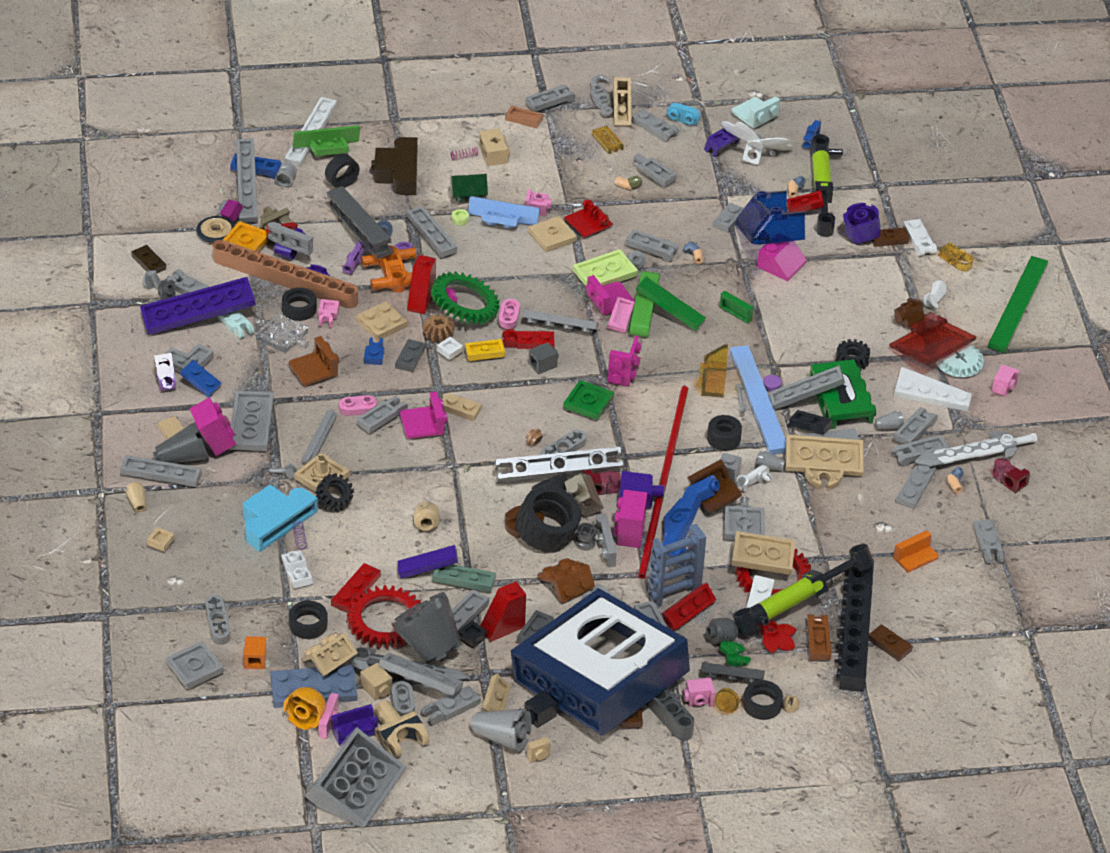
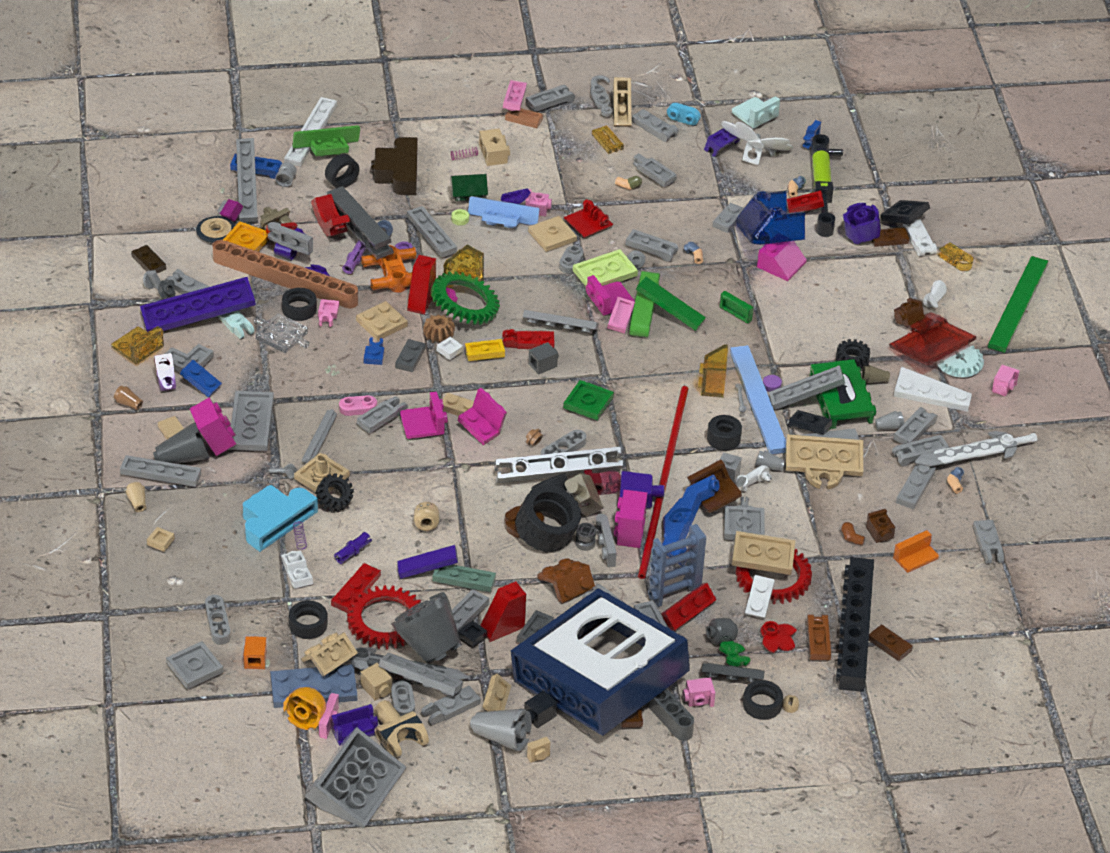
dark orange bracket [289,336,340,386] -> none
bright pink plate [499,299,520,329] -> none
dark pink bracket [607,335,642,387] -> none
clear yellow hat [715,688,740,713] -> none
black piece [733,544,874,635] -> none
leg [992,458,1030,494] -> none
none -> clear yellow bracket [111,326,164,364]
none -> medium nougat cone [114,386,143,410]
none -> red arch [311,194,350,236]
none -> dark purple pin [334,532,372,564]
none -> clear yellow bracket [443,244,484,288]
none -> dark pink bracket [457,388,507,446]
none -> dark purple tile [501,188,531,204]
none -> bright pink plate [503,80,527,111]
none -> light grey plate [559,245,584,274]
none -> dark orange arm [841,522,865,546]
none -> dark tan cone [861,365,890,383]
none -> reddish brown brick [866,509,895,543]
none -> black plate [880,200,930,225]

